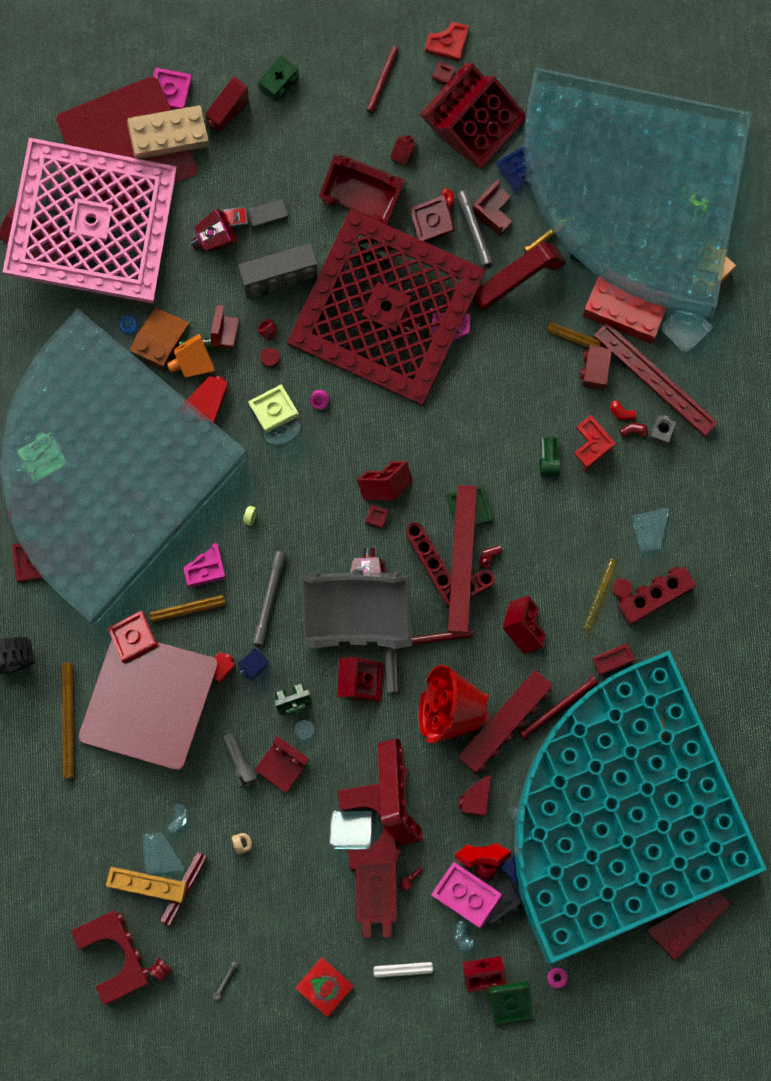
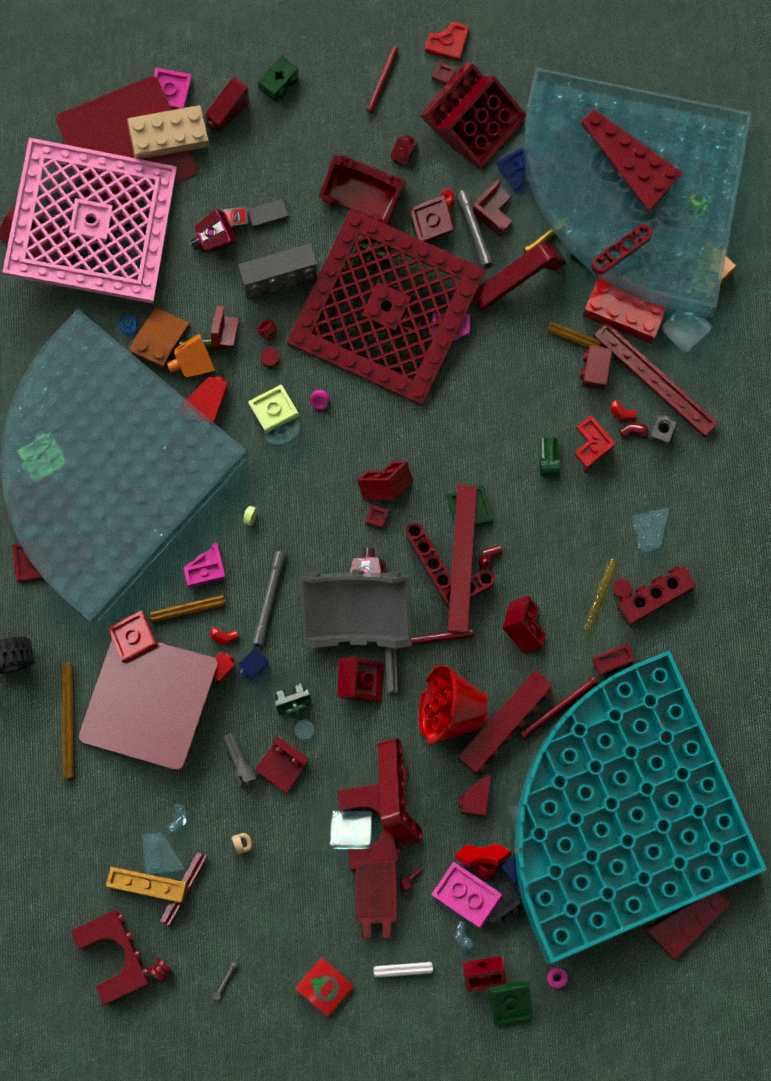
none -> red arm [210,627,239,645]
none -> dark red wing [581,109,682,214]
none -> dark red beam [591,224,652,275]

